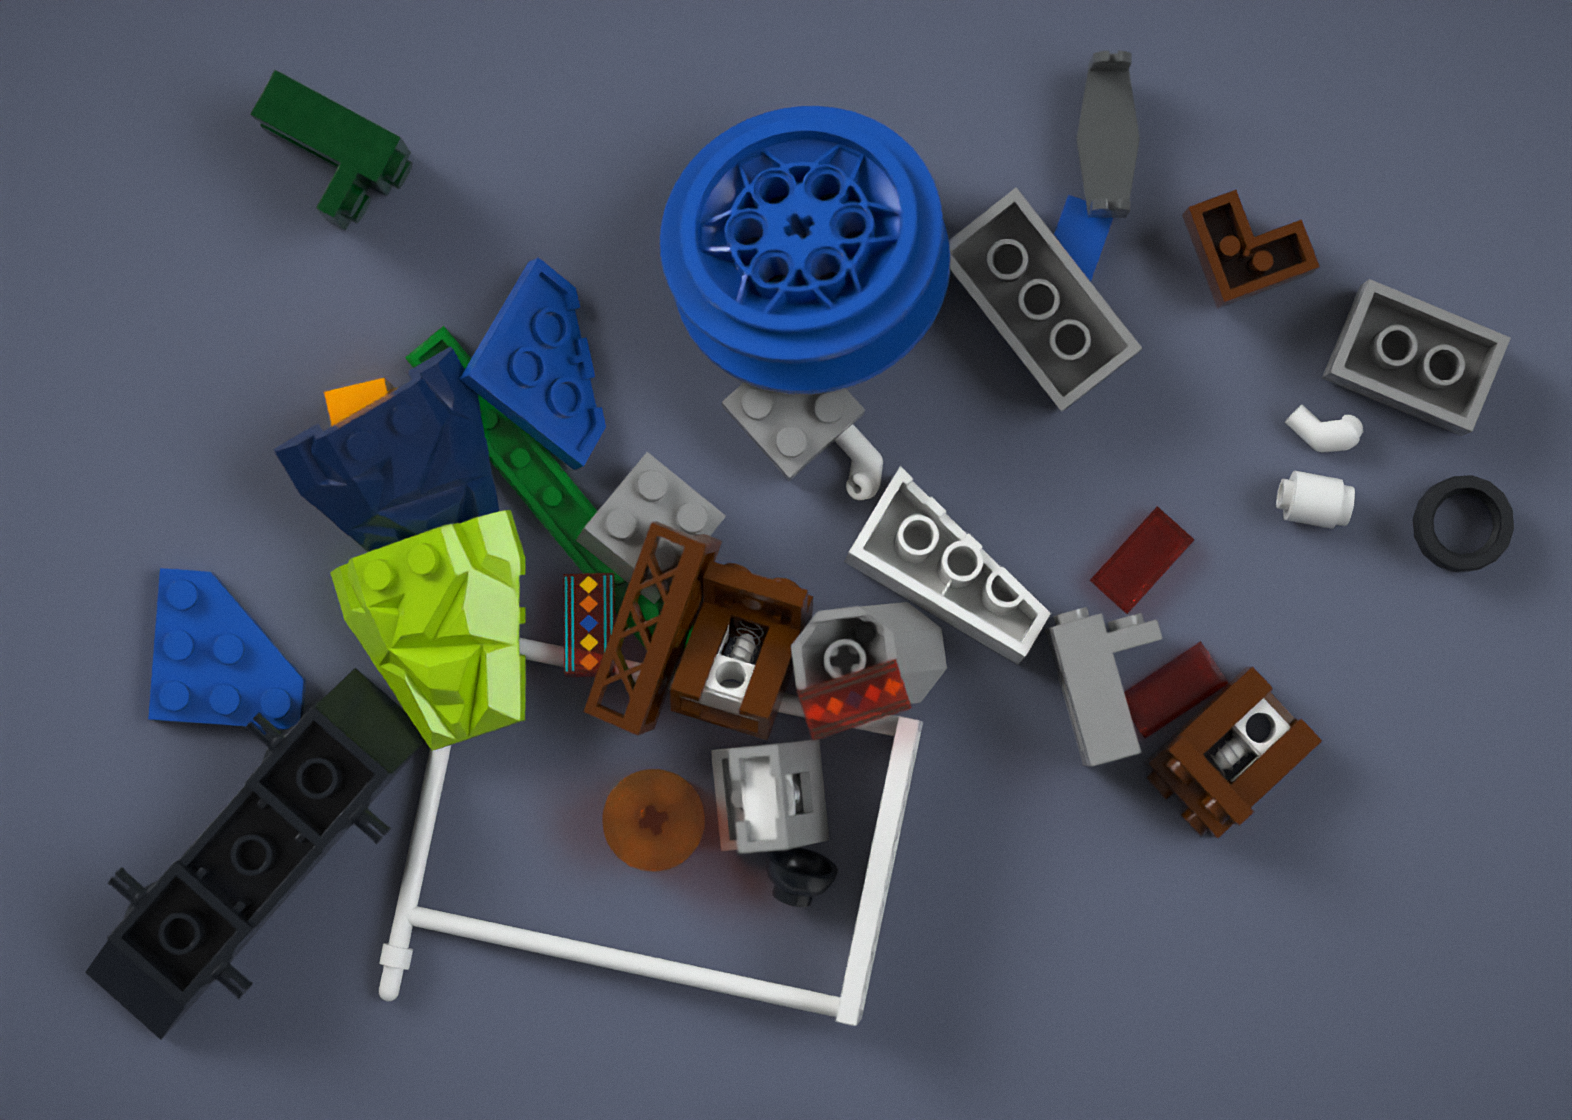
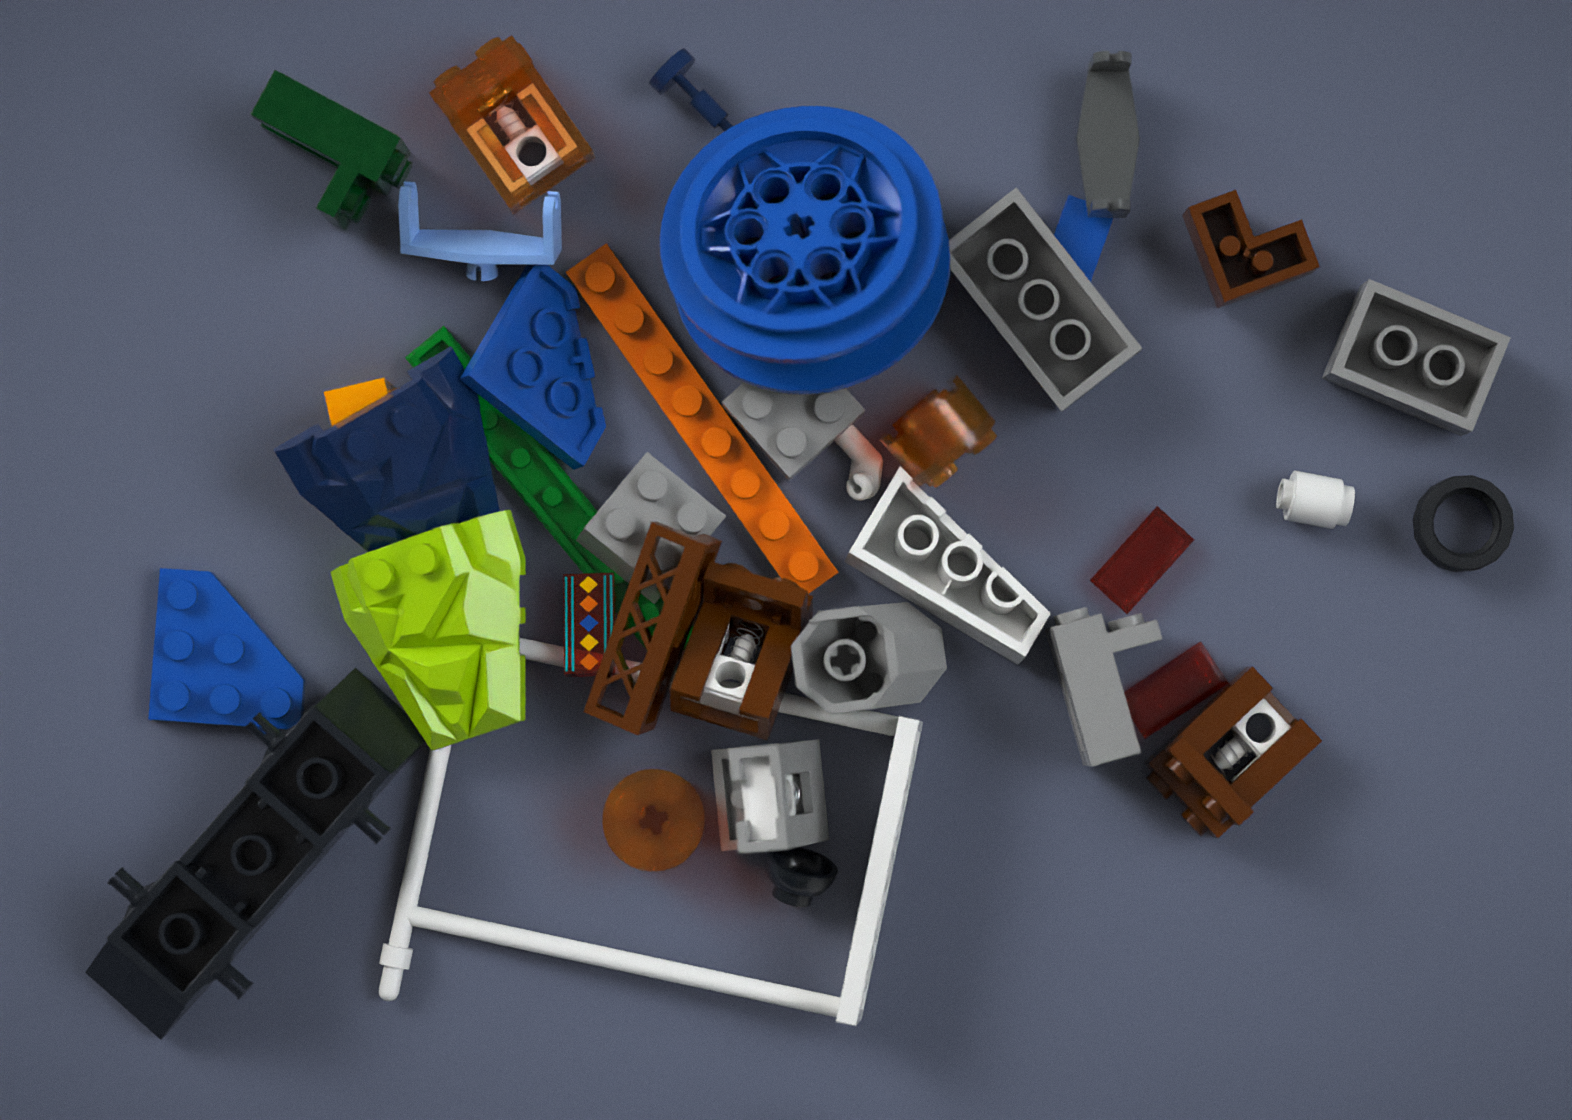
clear red tile [797,659,912,741] -> none
white arm [1285,404,1363,452] -> none
none -> light blue piece [398,181,562,281]
none -> clear orange brick [429,35,595,215]
none -> orange plate [565,243,839,594]
none -> dark blue wheel [649,48,733,132]
none -> clear orange brick [879,374,997,488]

